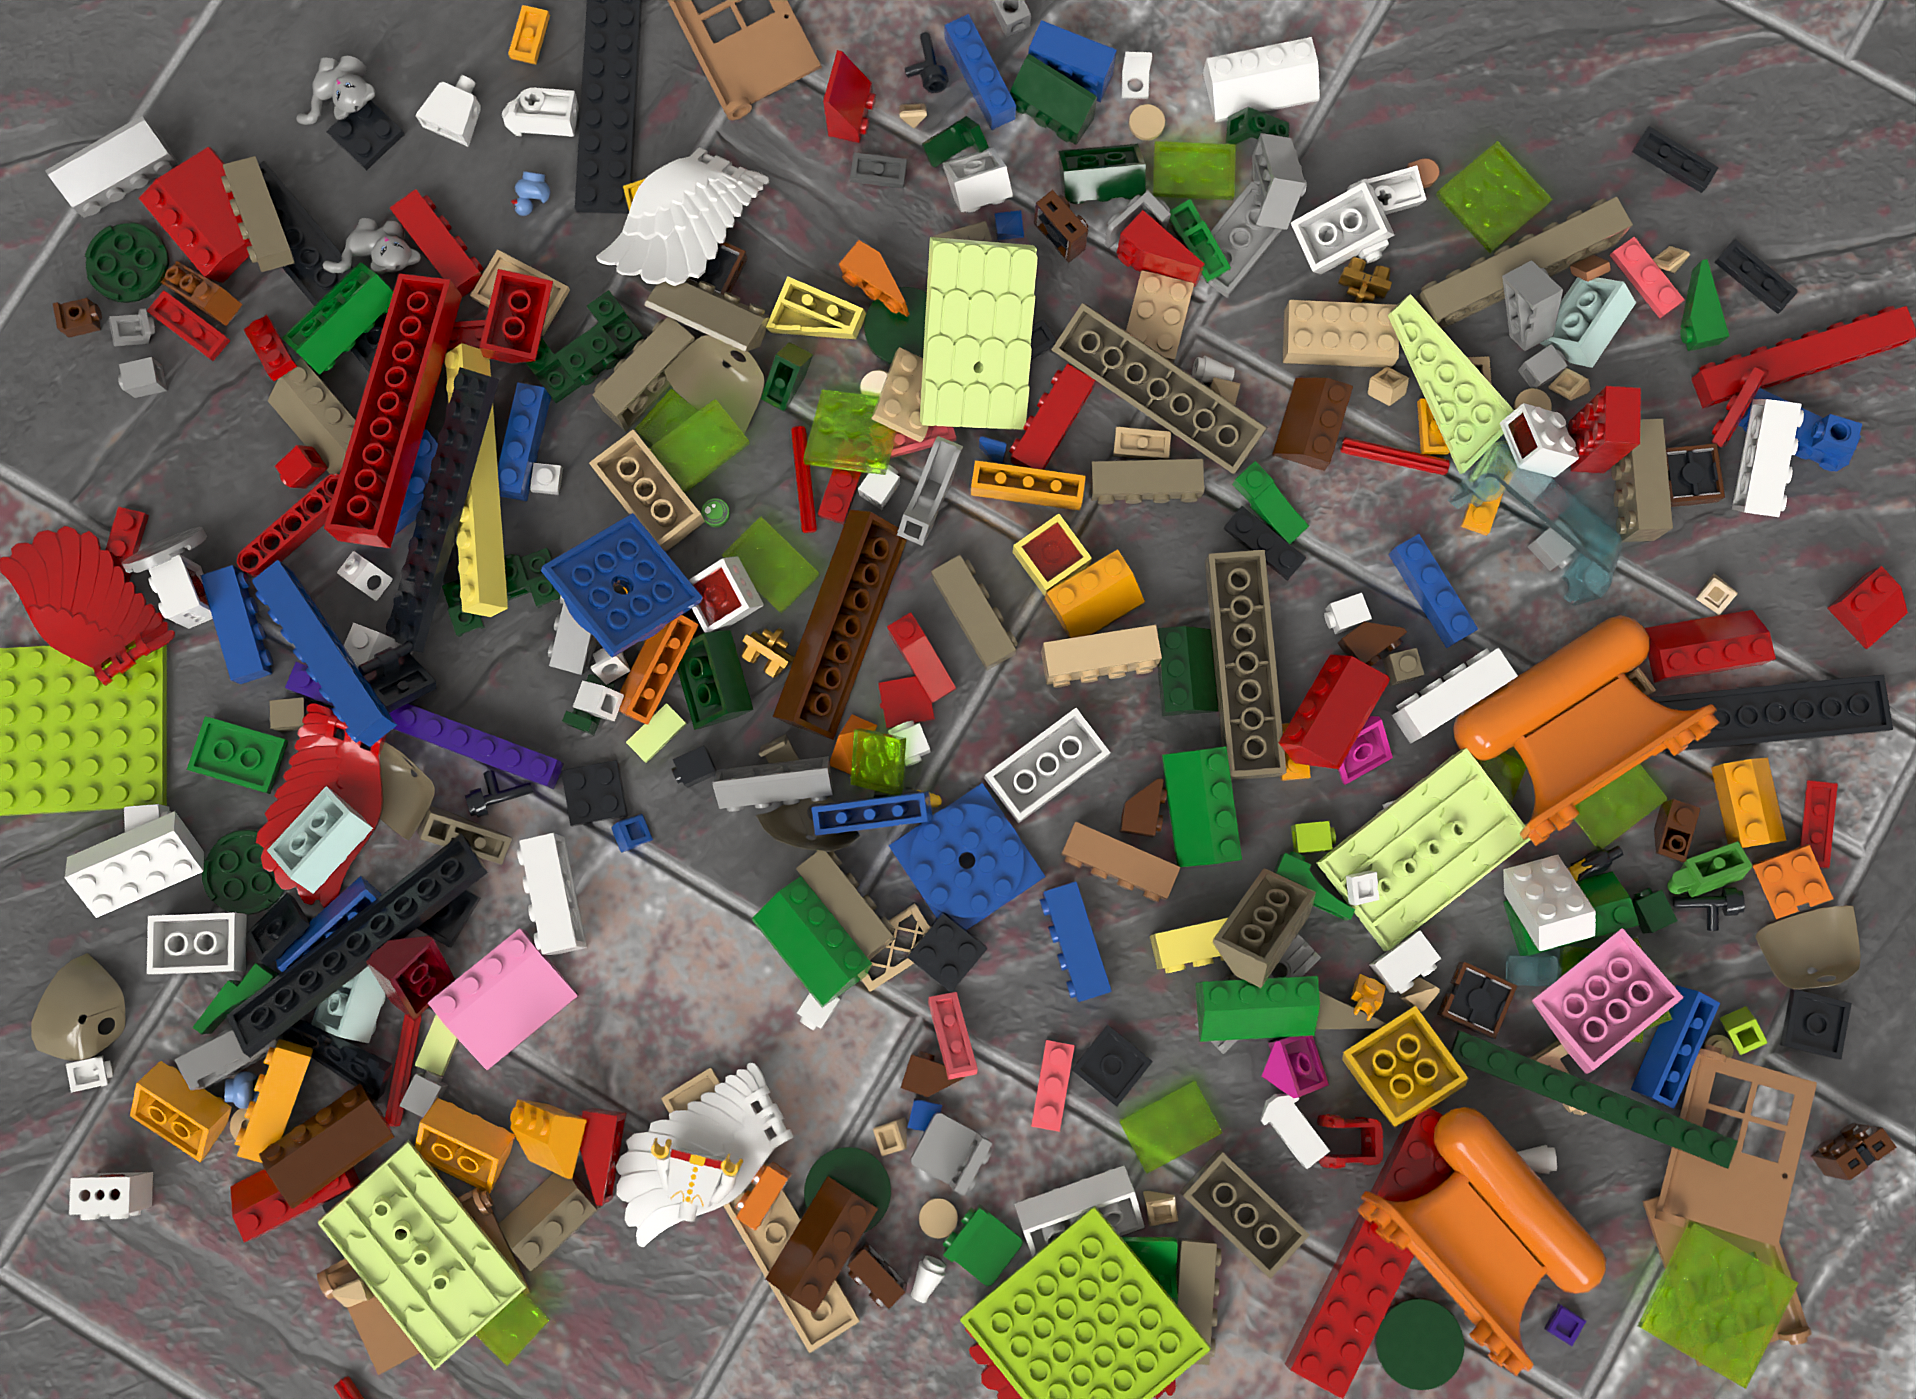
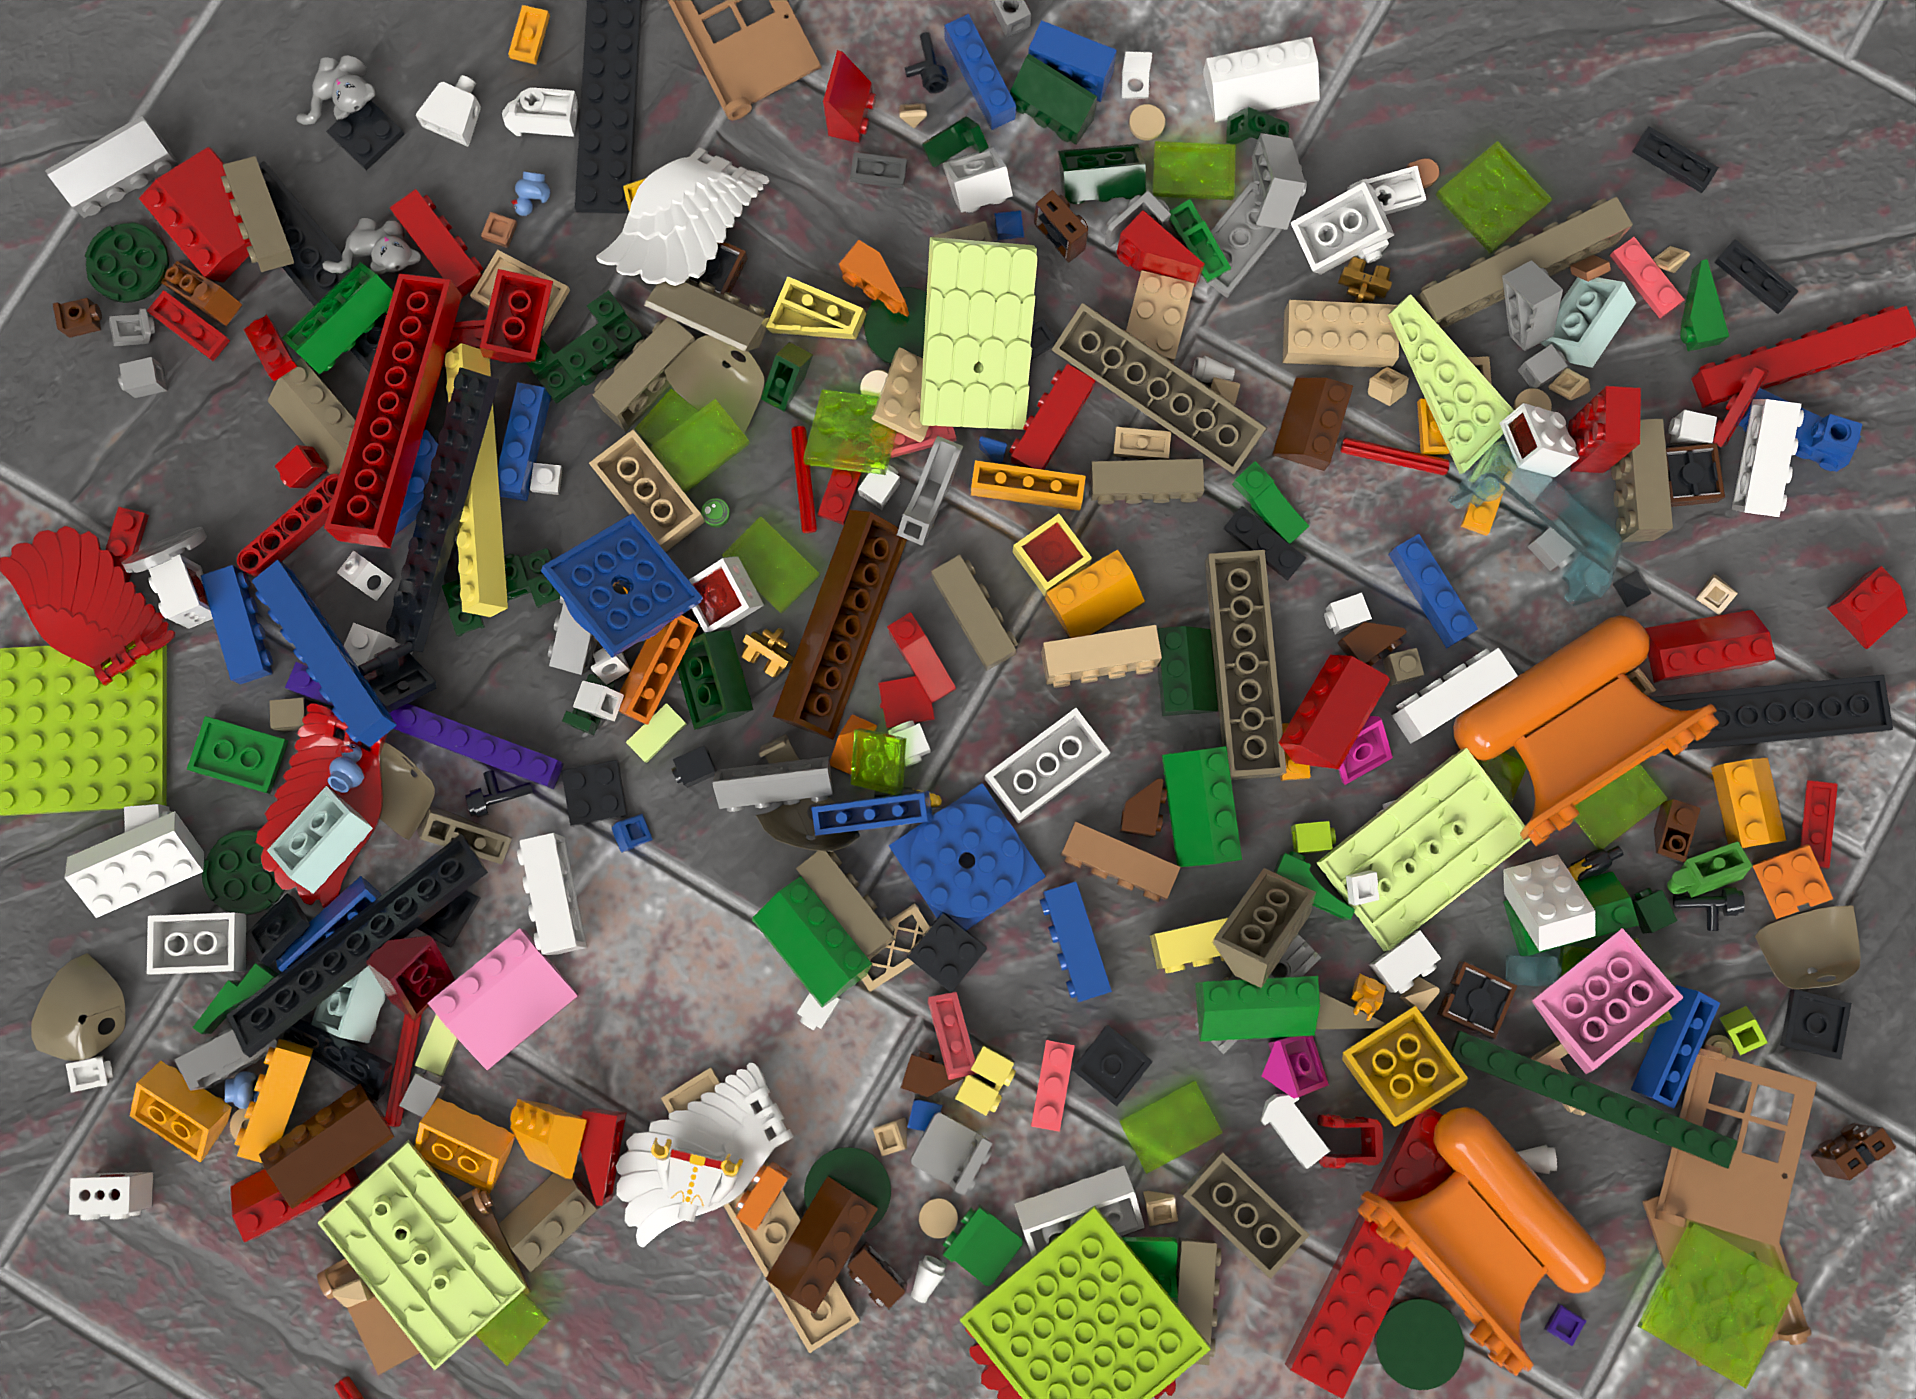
none -> medium blue animal [328,744,365,793]
none -> nougat tile [481,212,518,248]
none -> light yellow piece [955,1045,1016,1116]
none -> black slope [1613,570,1652,607]
none -> white brick [1669,410,1717,447]

